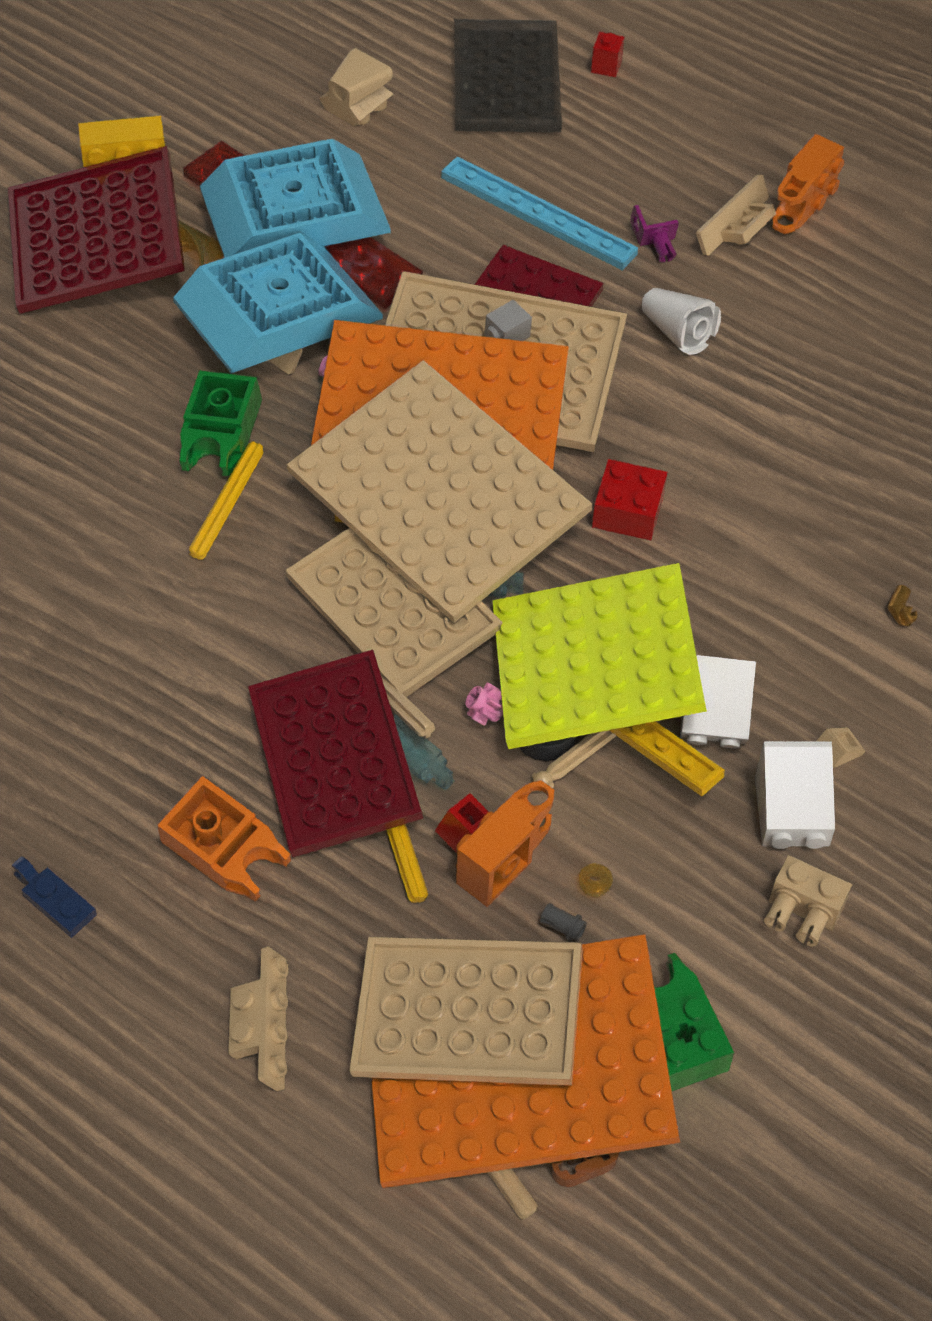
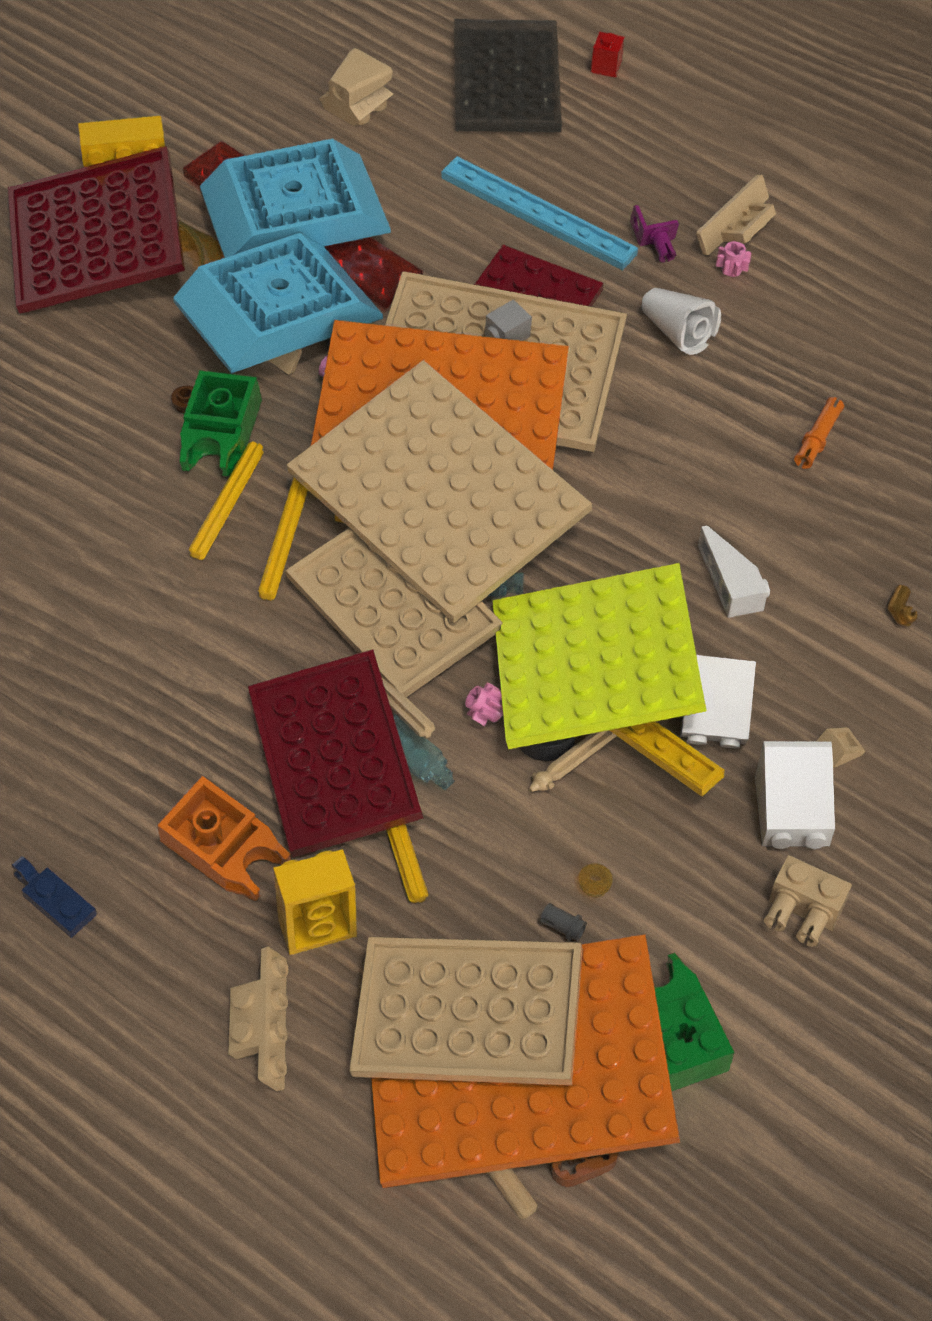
red brick [435,793,489,853] -> none
orange brick [456,780,555,907] -> none
red brick [592,459,668,541] -> none
orange brick [772,134,845,234] -> none
none -> reddish brown plate [171,386,193,413]
none -> yellow axle [258,477,308,601]
none -> yellow brick [273,849,357,955]
none -> white slope [698,526,770,618]
none -> bright pink gear [716,242,751,277]
none -> orange pin [794,397,844,469]

